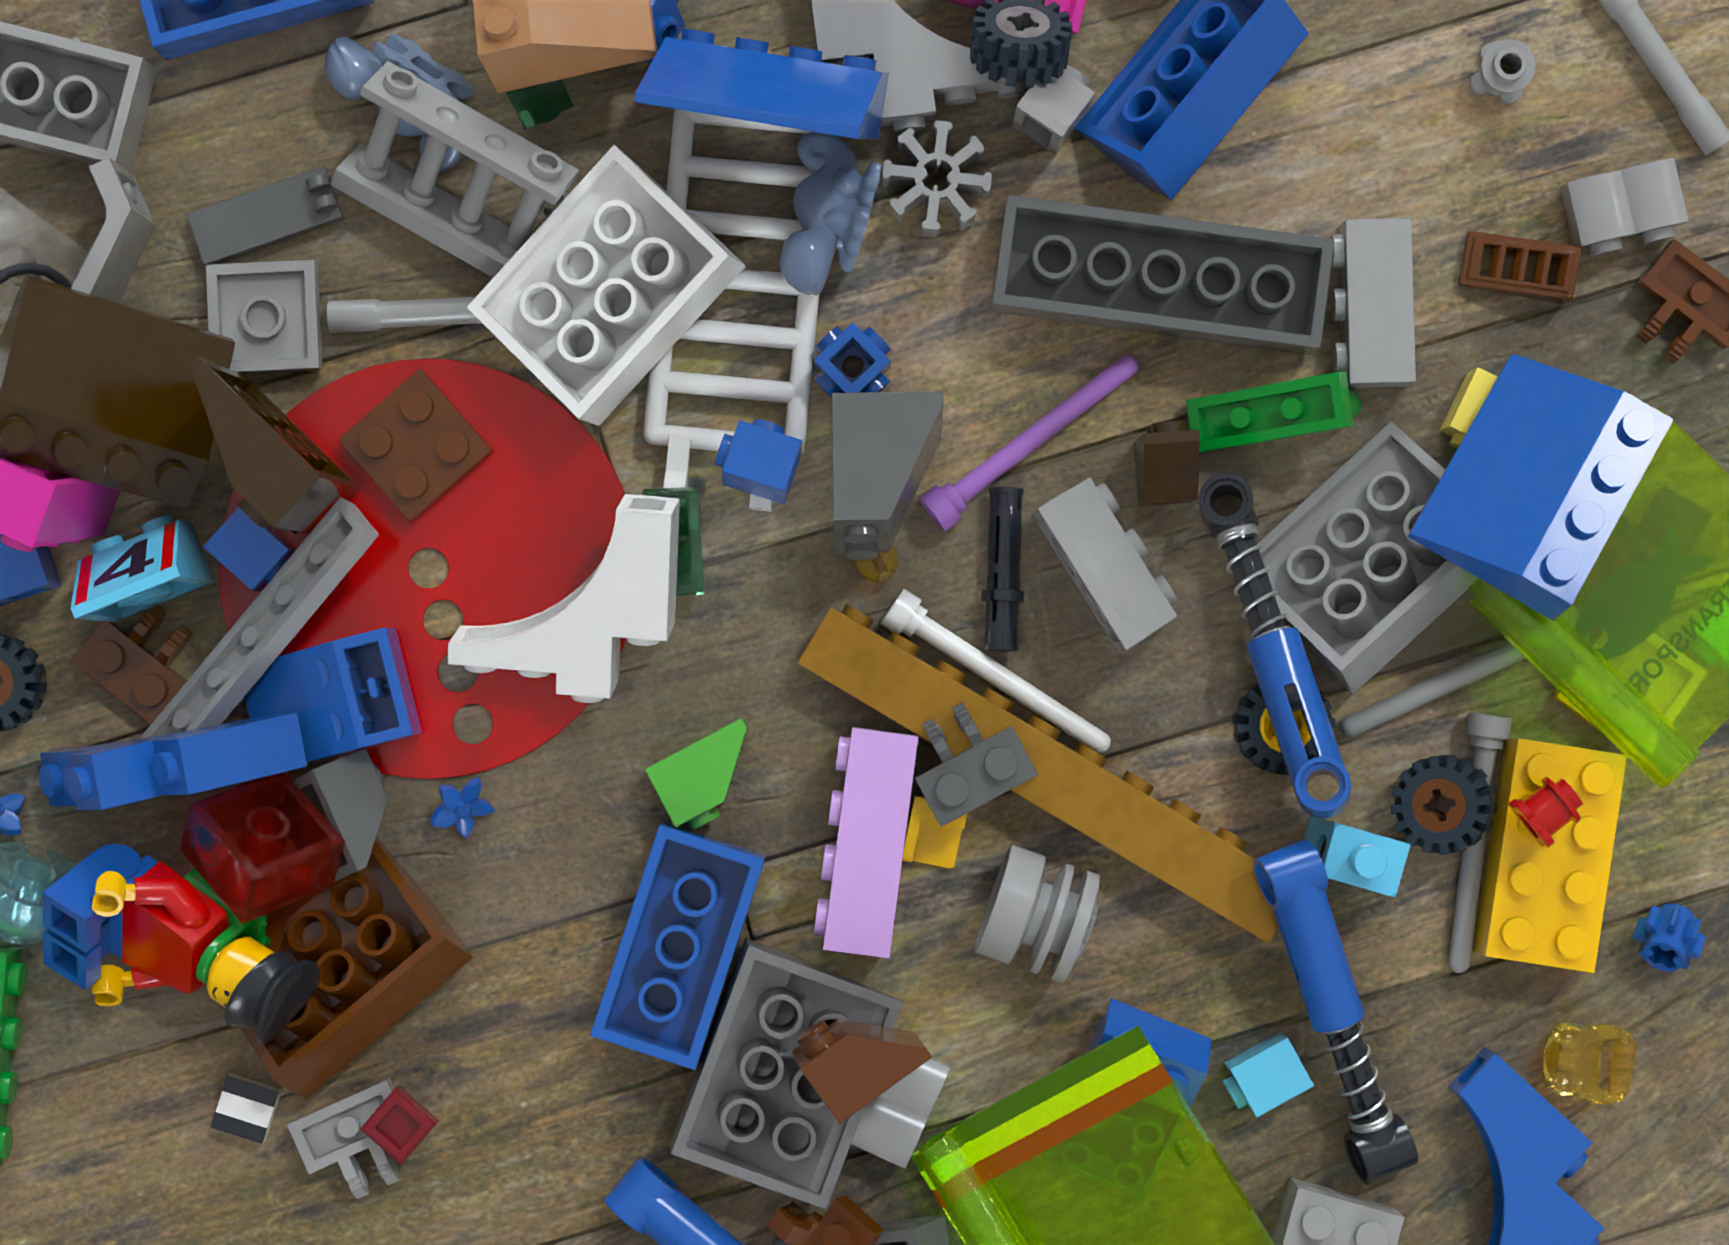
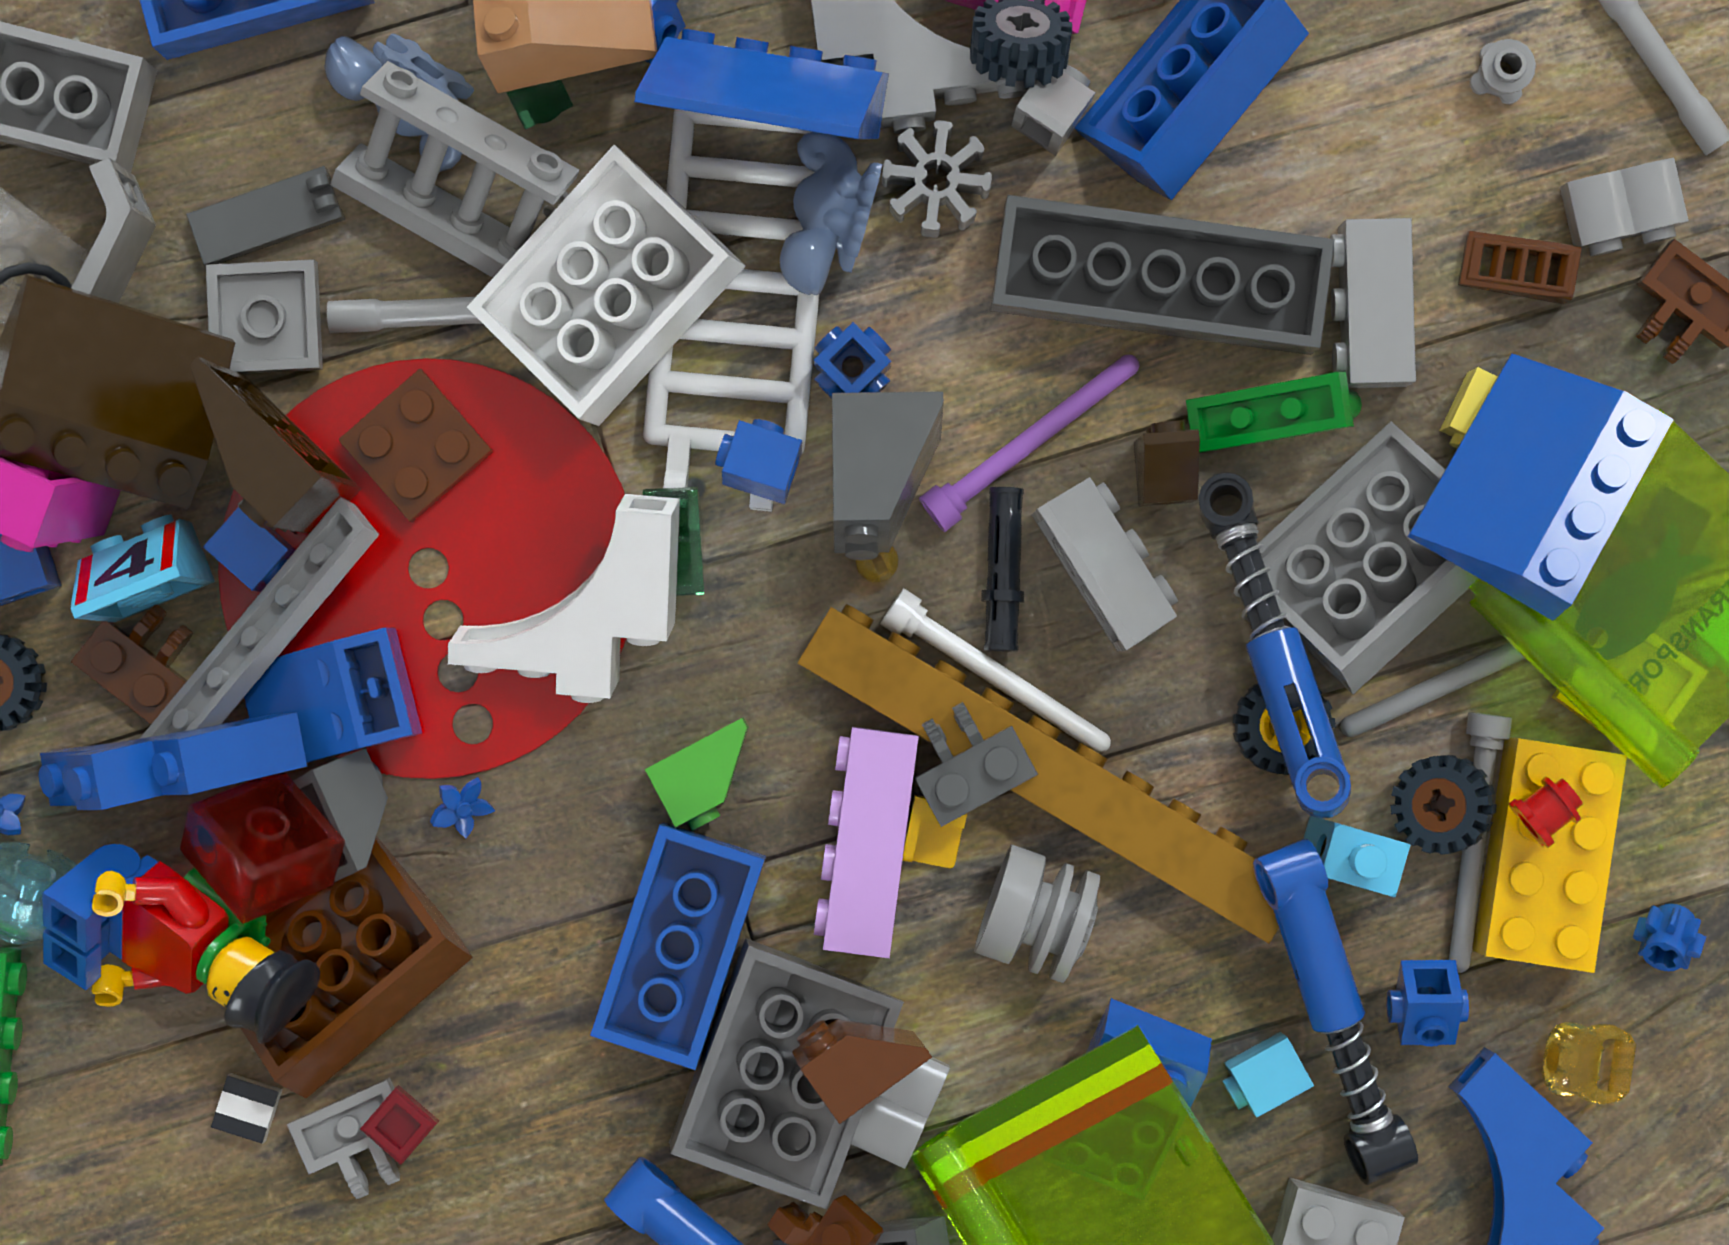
none -> blue brick [1386,960,1469,1047]

